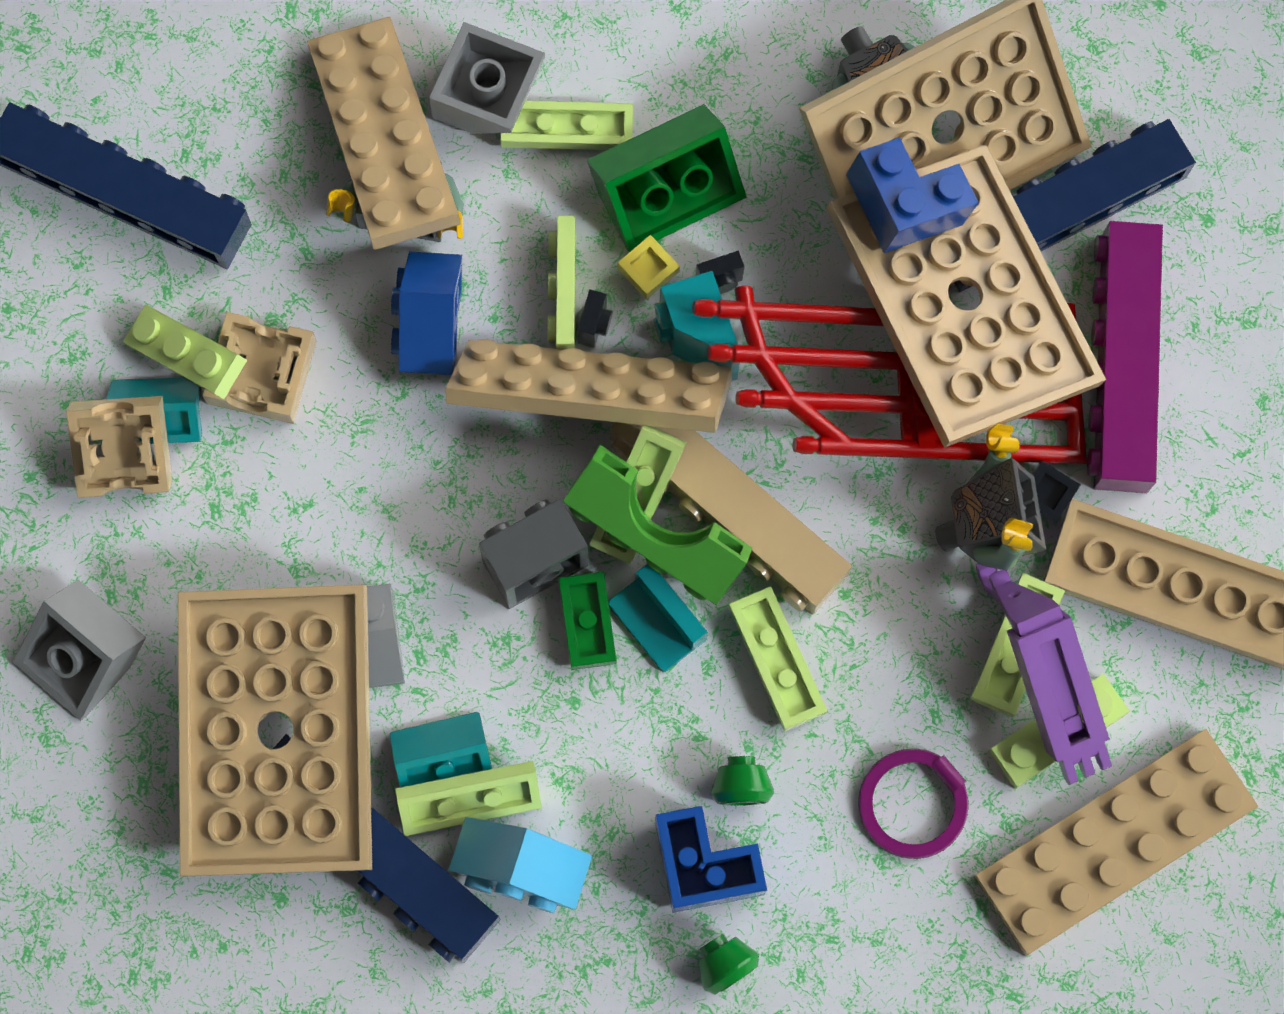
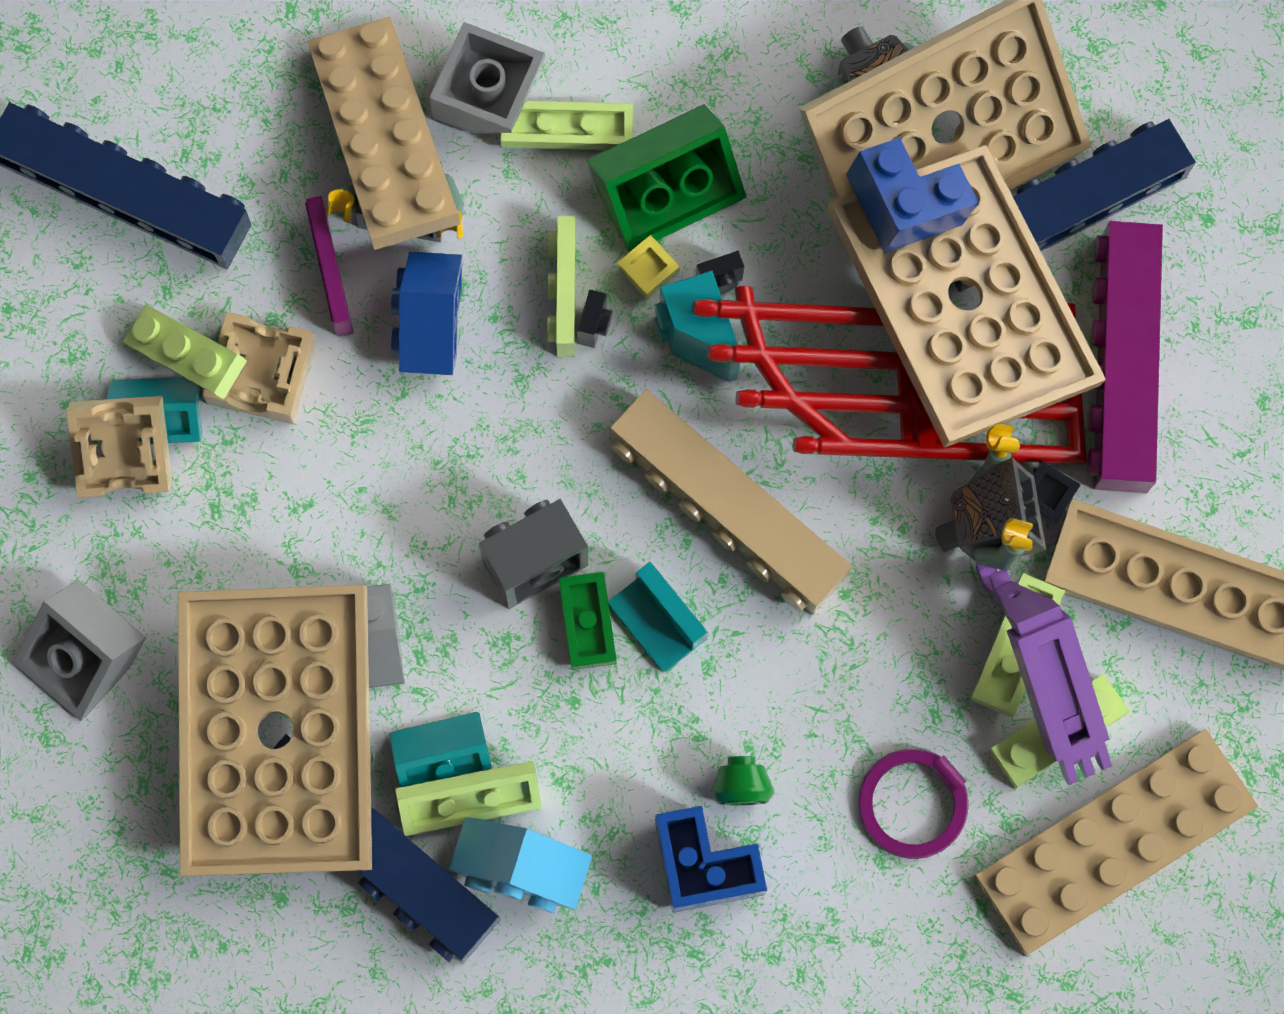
tan plate [445,339,732,433] -> none
bright green arch [562,445,752,605] -> none
yellowish green plate [589,425,687,564] -> none
green cone [697,934,759,995] -> none
yellowish green plate [728,586,827,732] -> none
none -> magenta tile [305,196,354,336]

